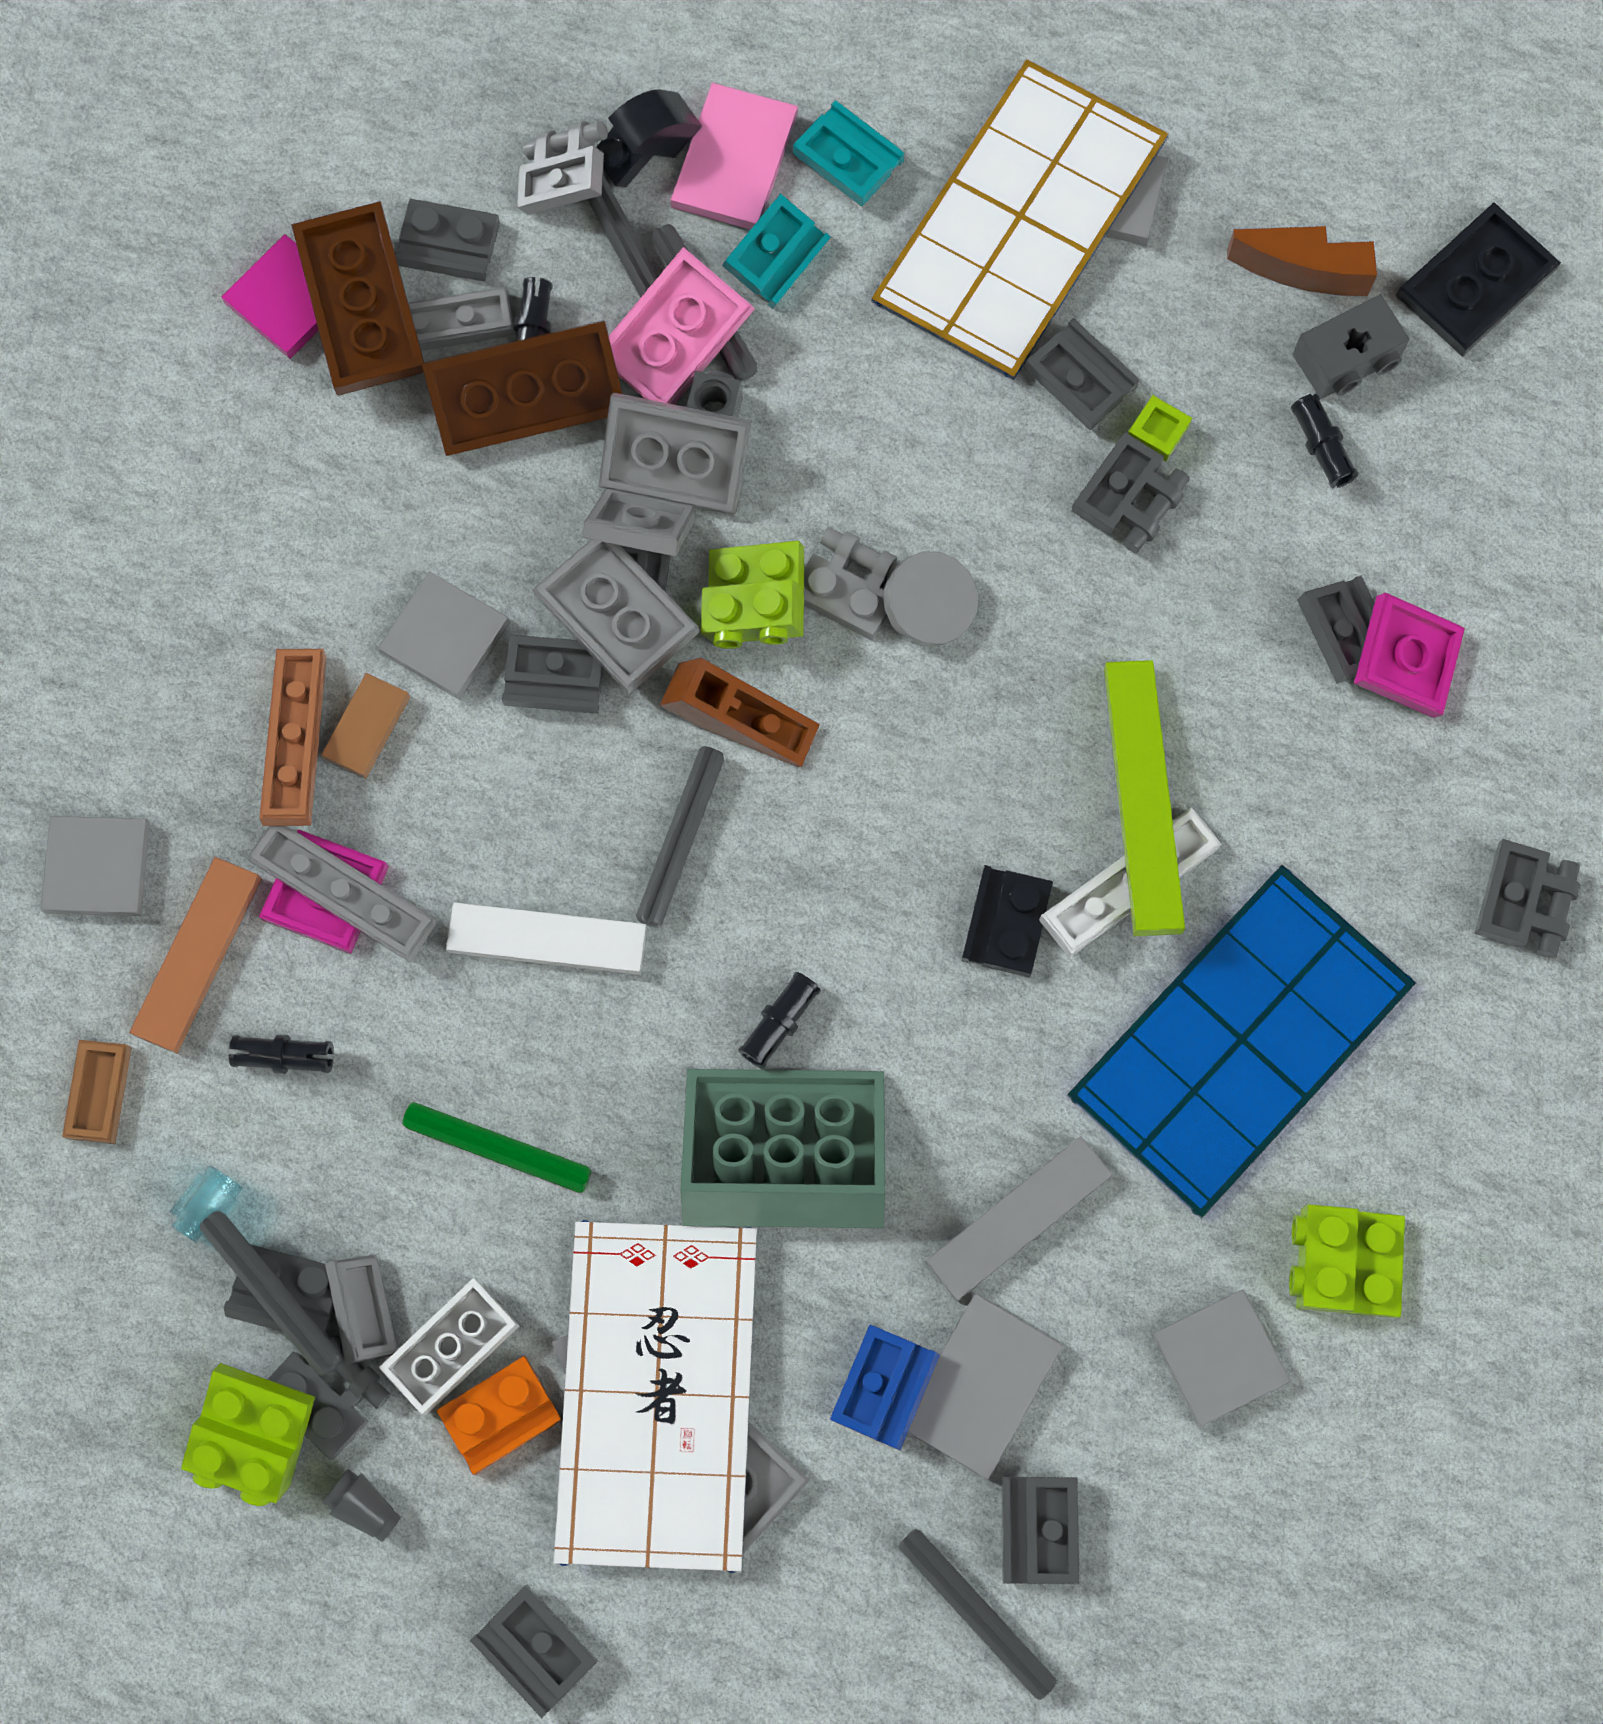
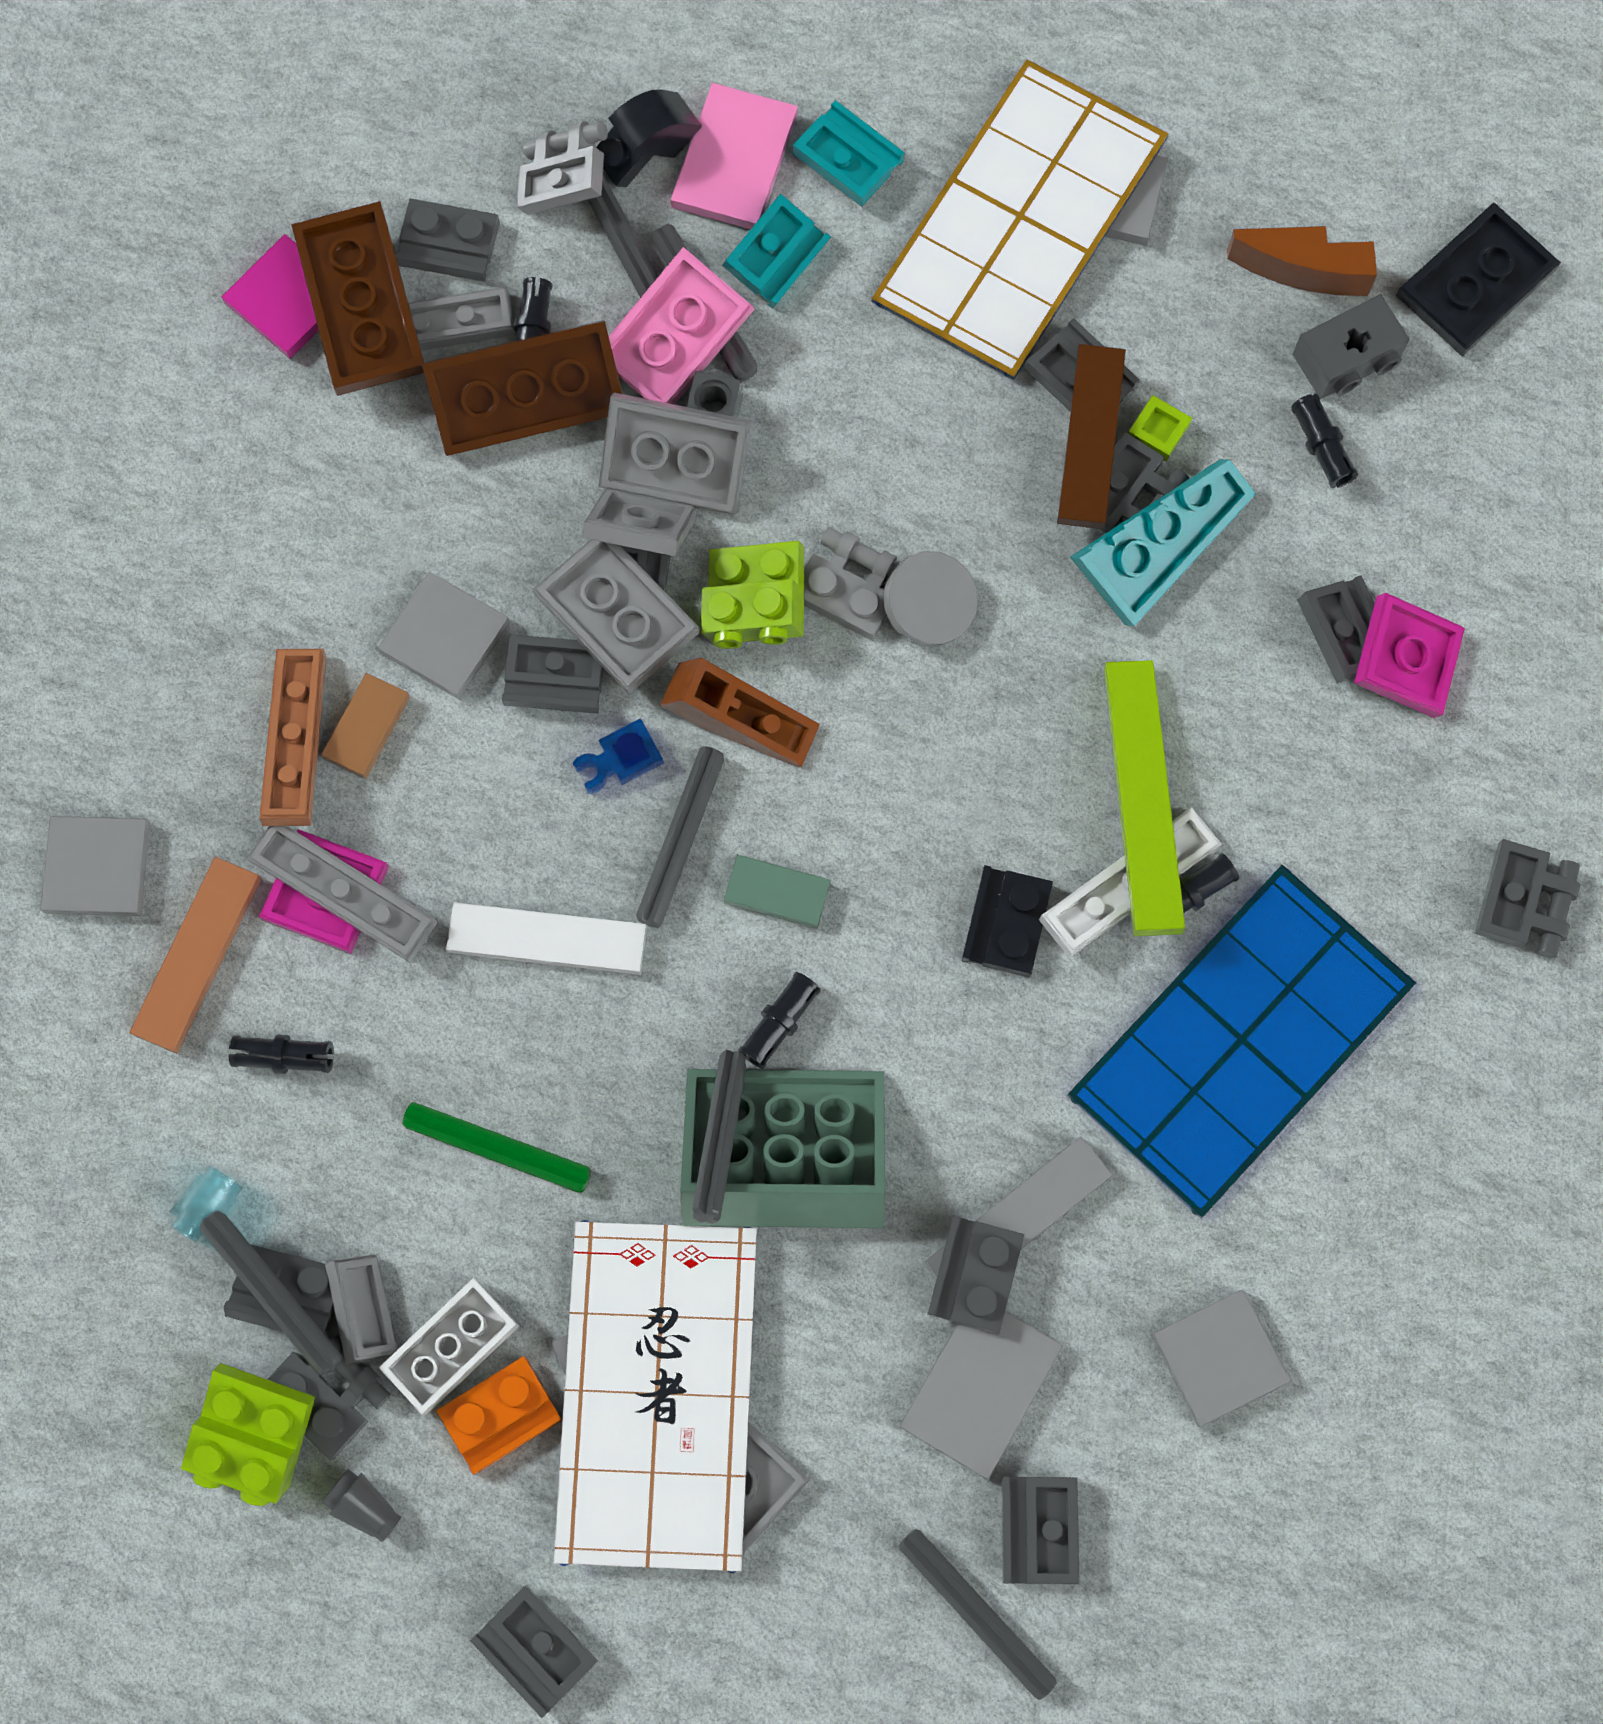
medium nougat tile [62,1040,132,1144] -> none
blue plate [829,1325,940,1451] -> none
lime plate [1289,1204,1405,1318] -> none
none -> clear blue plate [573,718,664,794]
none -> dark grey axle [692,1050,746,1224]
none -> sand green tile [724,854,831,929]
none -> dark grey plate [927,1215,1024,1334]
none -> reddish brown tile [1057,344,1126,530]
none -> teal wing [1070,459,1256,626]
none -> black pin [1179,853,1239,913]

